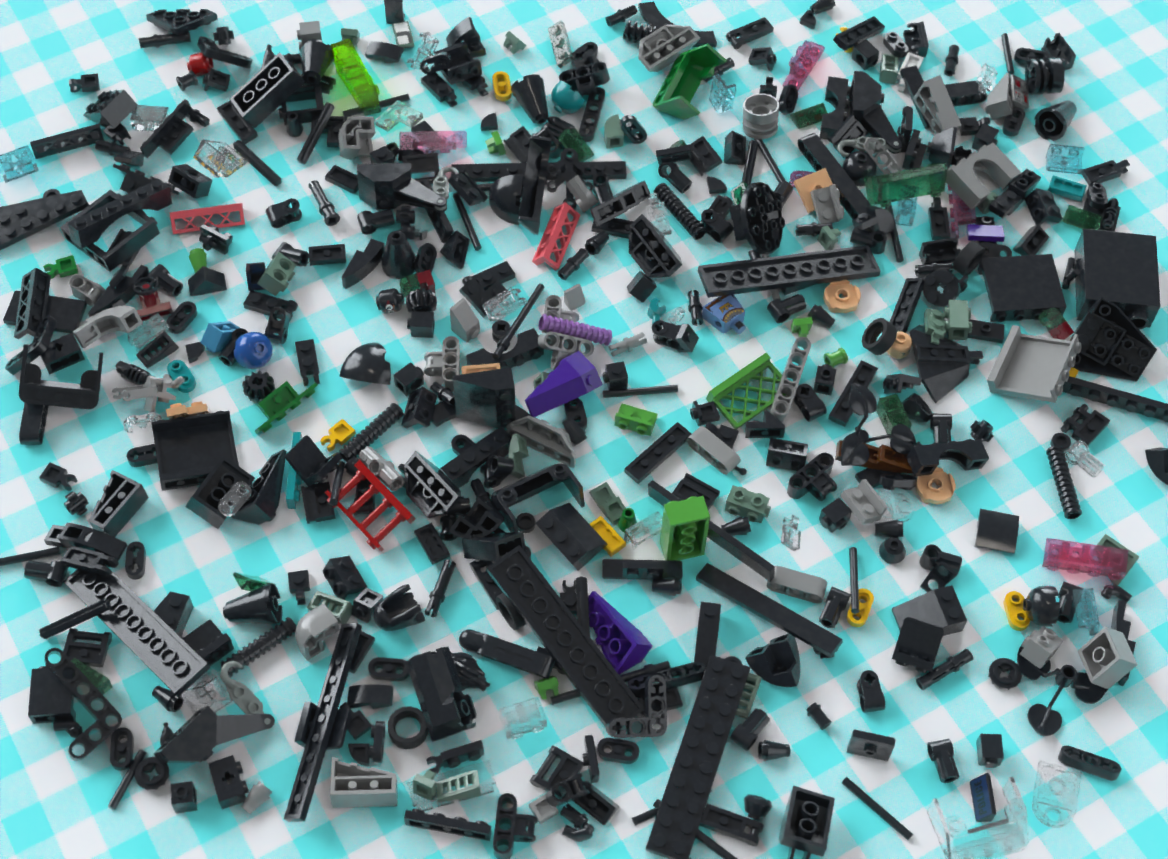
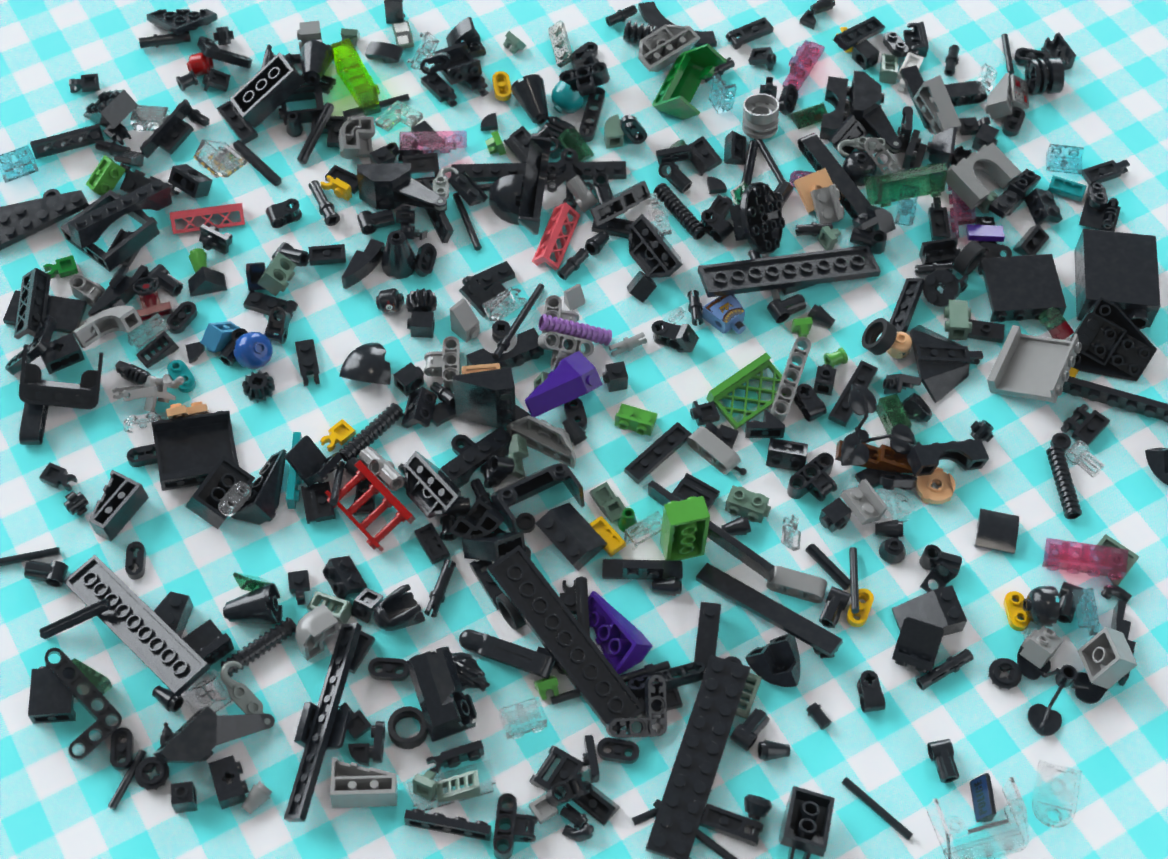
black slope [44,522,127,561] -> none
black arm [53,719,83,738] -> none
black hinge [60,545,119,577] -> none
black plate [63,628,112,667] -> none
green bracket [255,381,318,434] -> none
black slope [347,684,394,709] -> none
leg [399,270,436,298] -> none
black slope [439,230,470,269] -> none
black bar [602,385,678,398] -> none
teal piece [647,297,666,324] -> none
light nougat plate [823,280,861,313] -> none
black plate [846,729,896,761] -> none
black bar [884,202,904,263] -> none
sand green plate [924,308,946,345] -> none
black piece [930,413,952,443] -> none
black brick [976,734,1004,768] -> none
black cone [1034,100,1077,141] -> none
black beam [1058,745,1122,781] -> none
black hose [1062,257,1080,289] -> none
clear green slope [1063,205,1103,230] -> none
none -> bright green bracket [86,155,125,196]
none -> yellow plate [321,175,352,201]
none -> black axle [805,544,850,590]

